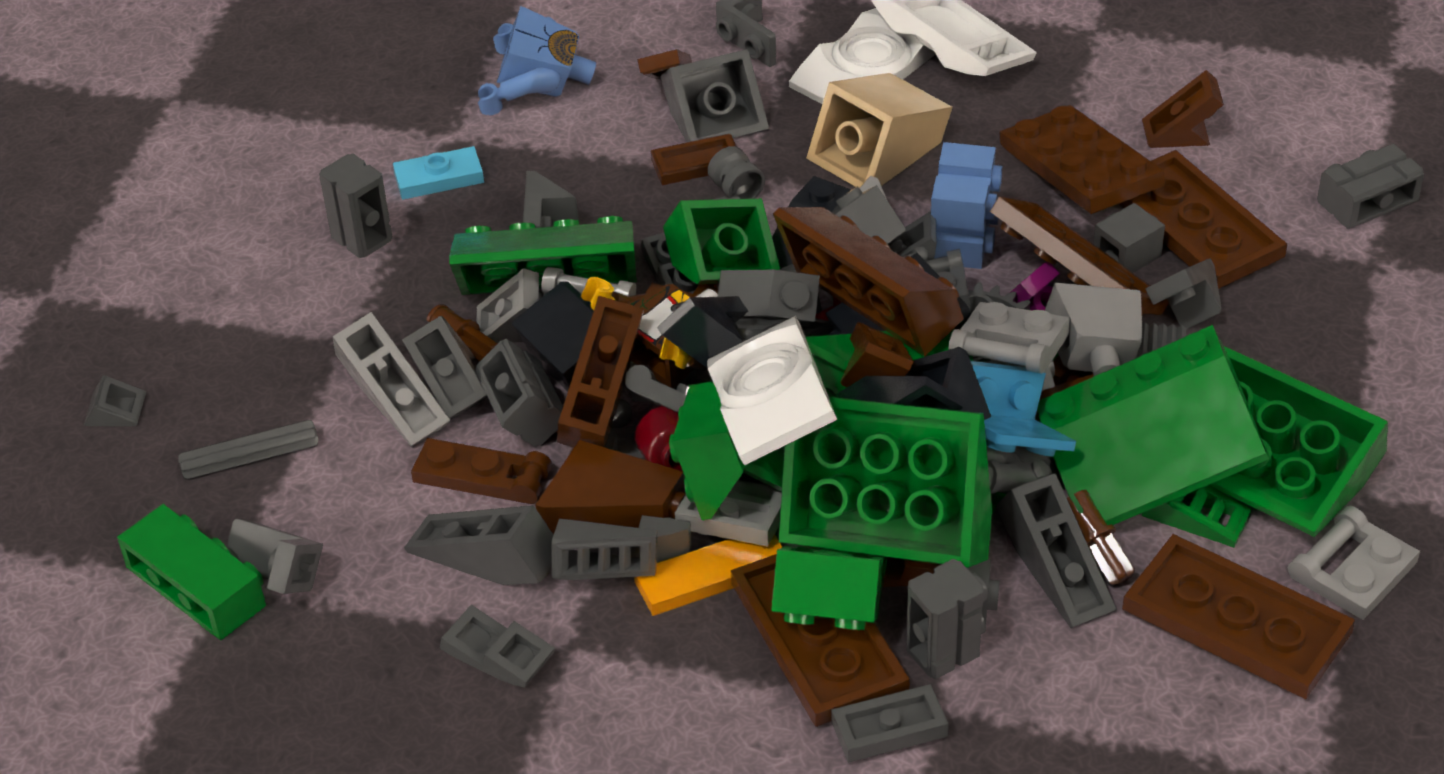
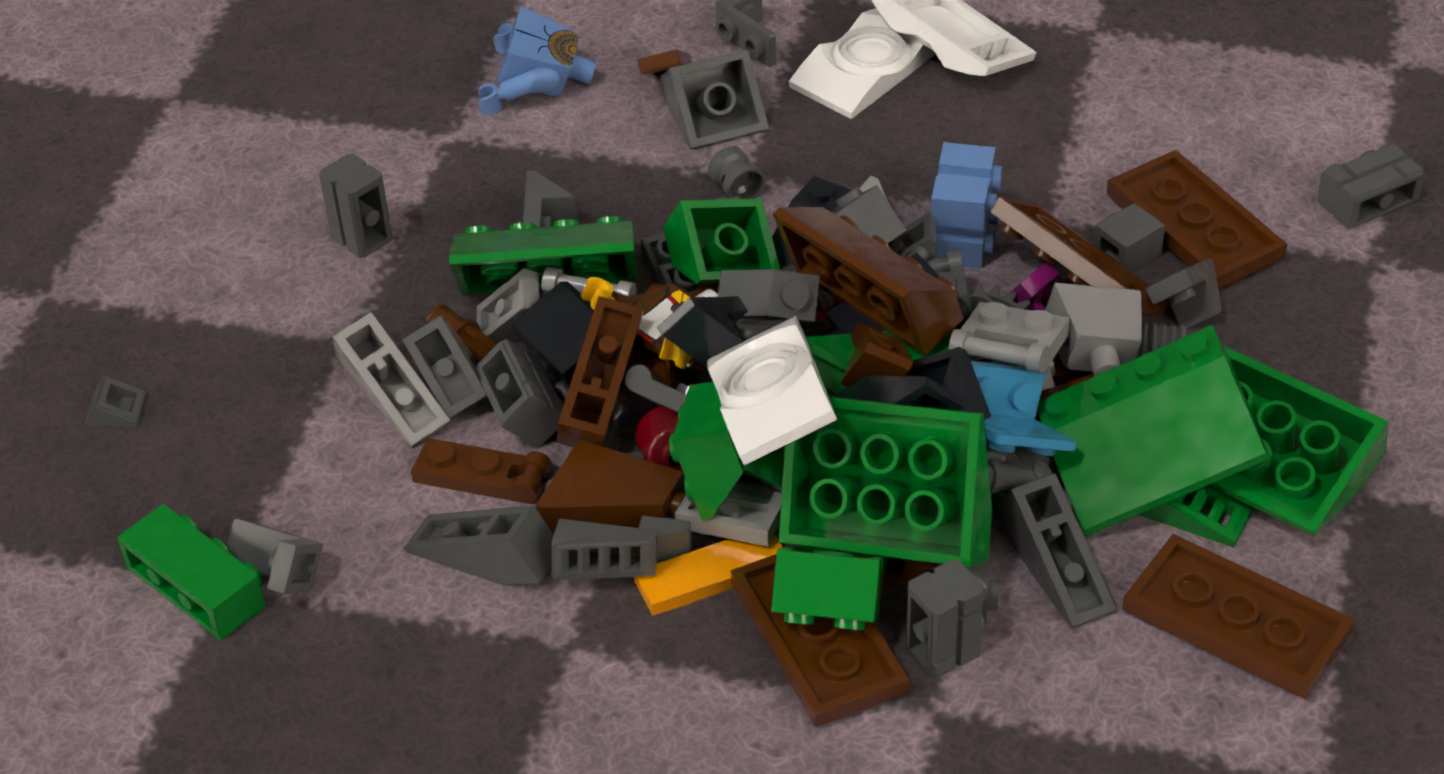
dark grey axle [178,420,318,480] -> none
medium azure plate [393,146,484,200] -> none
dark grey slope [440,605,555,688] -> none
reddish brown tile [651,134,737,185] -> none
tan slope [806,73,953,188] -> none
dark grey plate [831,684,949,763] -> none
reddish brown plate [999,105,1165,214] -> none
reddish brown axle [1067,489,1135,586] -> none
reddish brown slope [1142,70,1224,148] -> none
light grey plate [1287,506,1420,620] -> none

